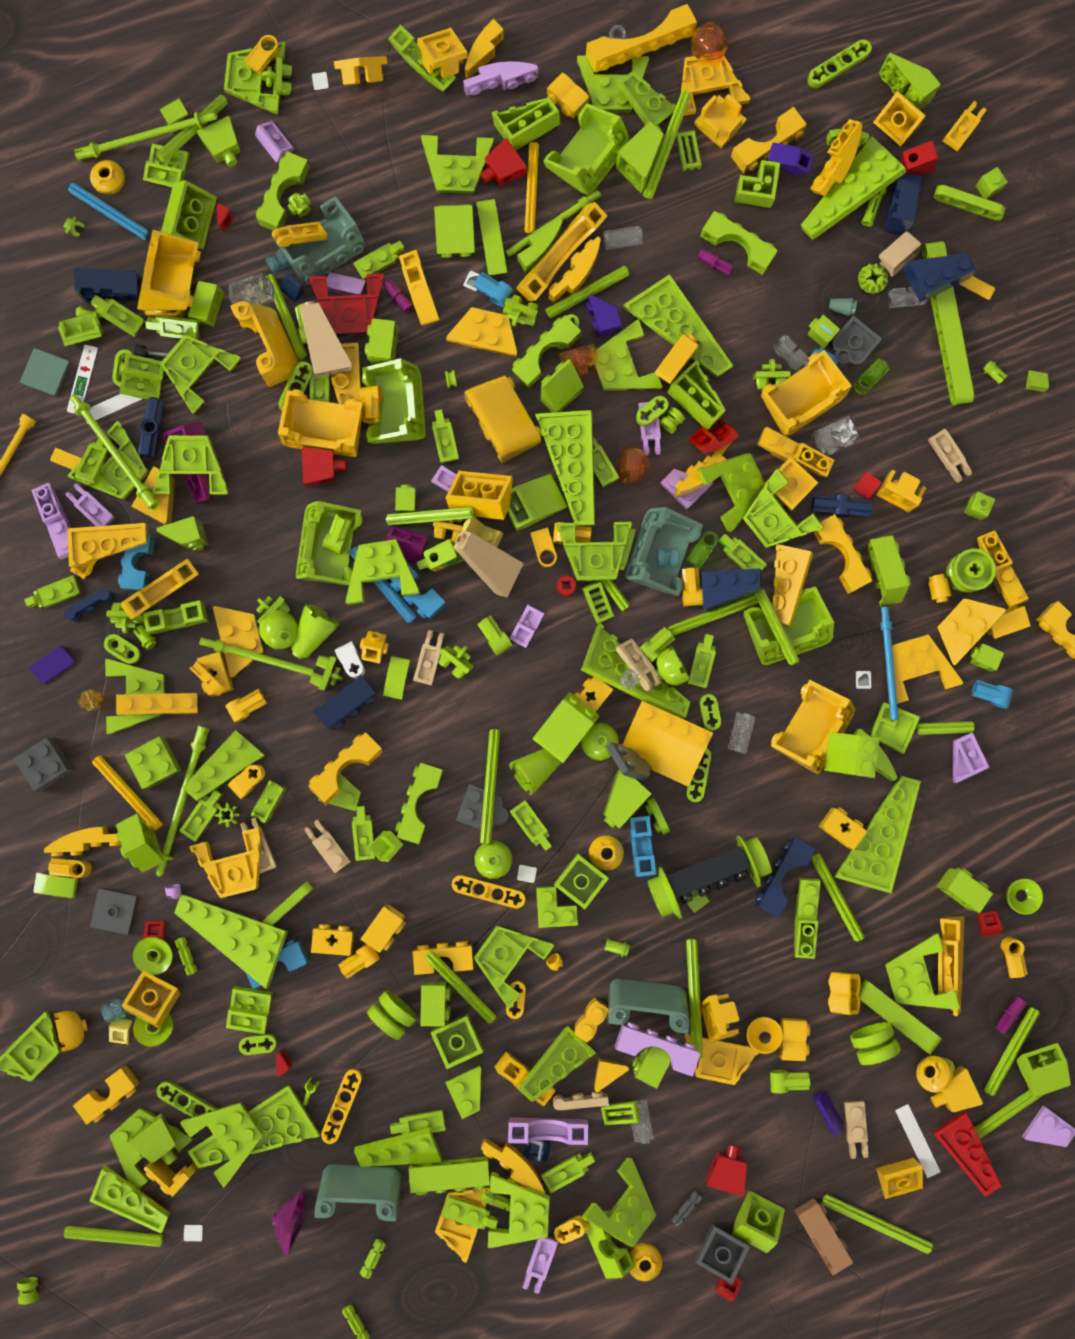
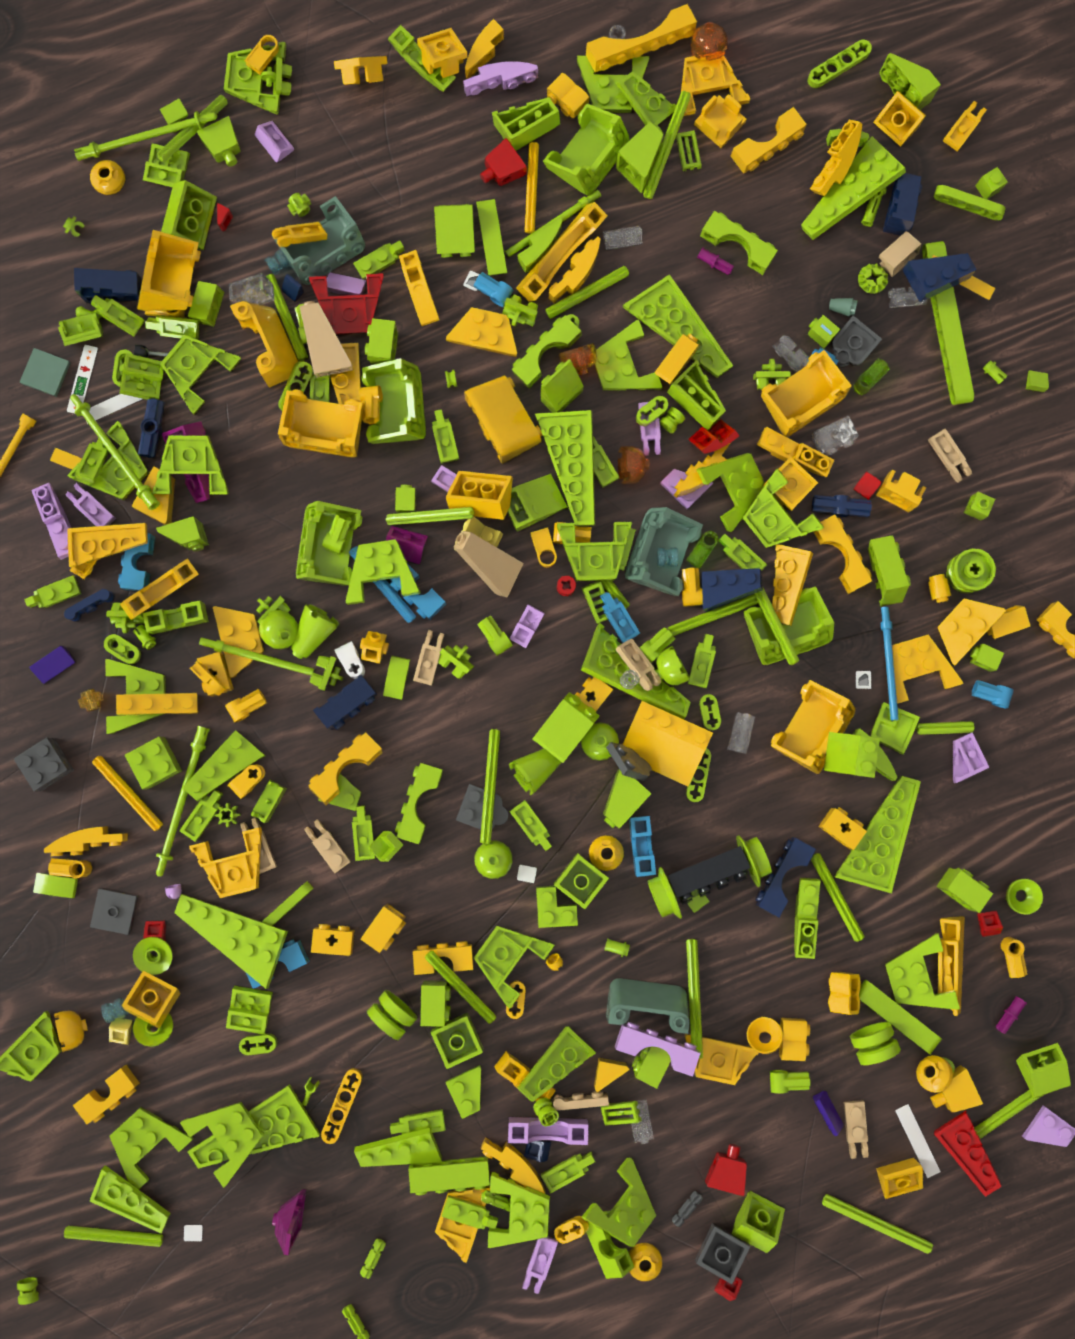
dark azure axle [68,183,150,240] -> none
lime brick [116,814,164,873] -> none
lime torso [129,1113,177,1166] -> none
yellow bracket [144,1159,198,1197] -> none
lime beam [156,1080,219,1127] -> none
lime axle [175,937,197,975] -> none
lime arch [256,151,310,231] -> none
red slope [276,1050,292,1077] -> none
red torso [302,447,347,487] -> none
white sticker [312,72,329,90] -> none
sand green windscreen [314,1164,402,1221] -> none
yellow piece [338,944,380,979] -> none
magenta axle [382,278,414,313] -> none
lime torso [417,539,464,572] -> none
lime wing [421,135,494,194] -> none
yellow hips [433,519,463,541] -> none
yellow beam [452,875,525,908] -> none
yellow brick [574,998,608,1042] -> none
dark purple slope [586,295,621,337] -> none
lime plate [644,797,670,835] -> none
yellow panel [700,994,739,1043] -> none
lime brick [734,160,780,208] -> none
dark purple slope [767,143,814,176] -> none
medium nougat wedge [794,1198,853,1276] -> none
red torso [899,140,938,176] -> none
yellow slope [977,530,1029,608] -> none
lime axle [984,1007,1040,1096] -> none
none -> lime wheel [533,1098,559,1127]
none -> dark azure hinge [600,592,640,643]

